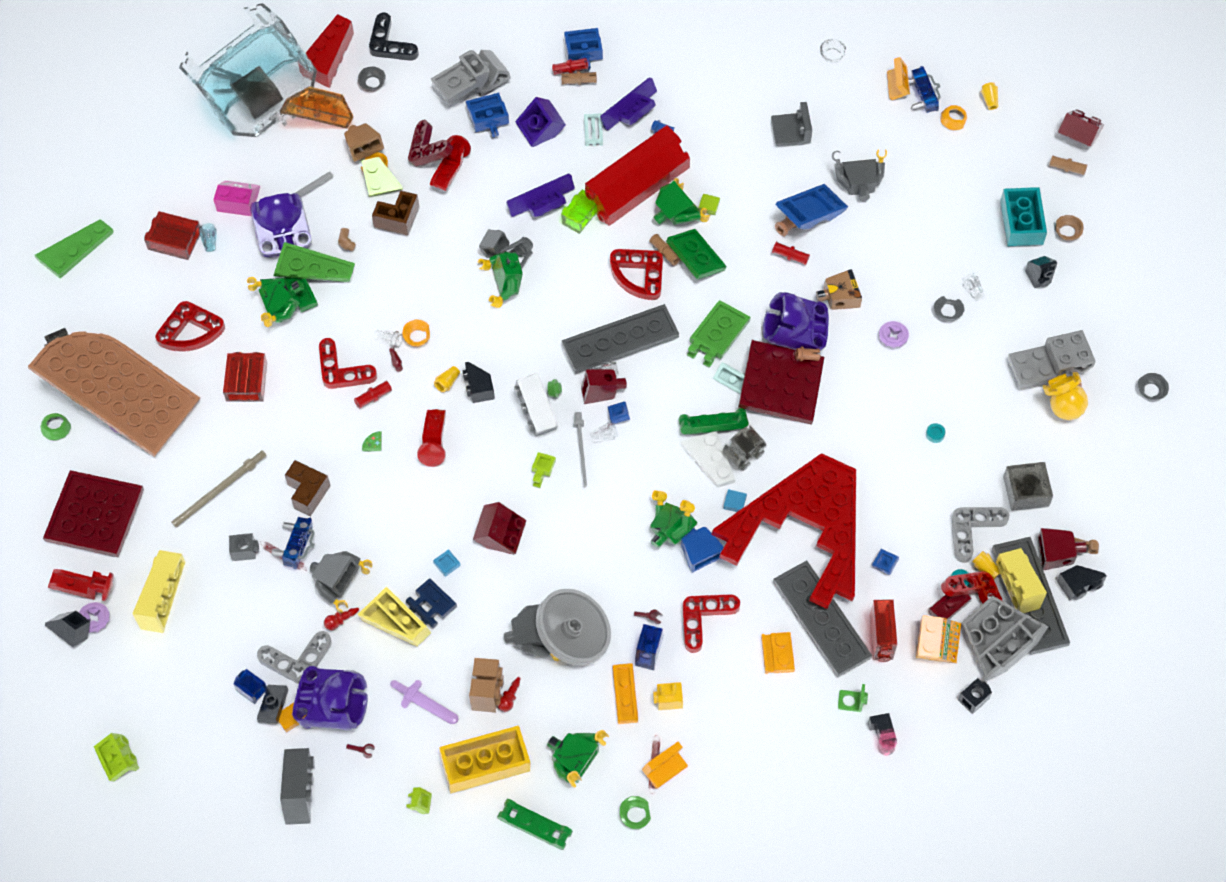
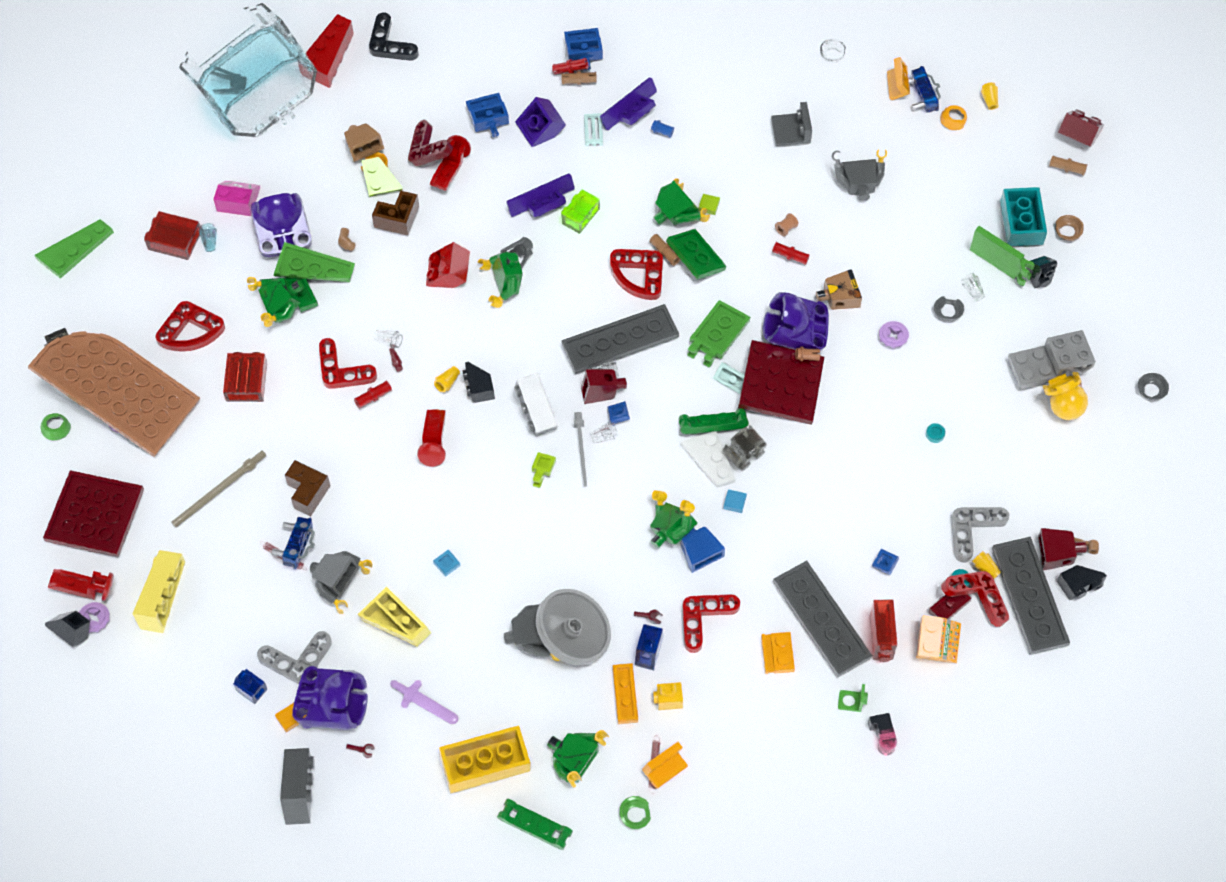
lime bracket [93,733,139,782] -> none
dark grey brick [229,533,259,561] -> none
clear smoke brick [230,66,284,119] -> none
black plate [257,685,289,724] -> none
clear orange wedge [280,86,354,129] -> none
light grey bar [295,171,333,197] -> none
red bar [324,607,359,631] -> none
dark grey piece [358,66,386,91] -> none
bright green tile [362,431,382,451] -> none
light orange piece [402,319,430,347] -> none
dark blue plate [405,578,457,628] -> none
lime tile [406,787,432,814] -> none
light grey piece [430,49,511,104] -> none
medium nougat piece [469,658,504,713] -> none
dark red slope [473,502,527,555] -> none
brick [479,229,510,258] -> none
red bar [498,676,521,712] -> none
bright green plate [547,379,562,398] -> none
red panel [585,125,690,226] -> none
red wing [711,453,857,609] -> none
blue slope [775,183,848,229] -> none
black brick [958,678,992,714] -> none
light grey wedge [962,596,1048,680] -> none
light yellow wedge [996,548,1047,613] -> none
clear smoke brick [1003,462,1053,511] -> none
none -> slope [426,242,470,288]
none -> bright green tile [970,225,1035,286]

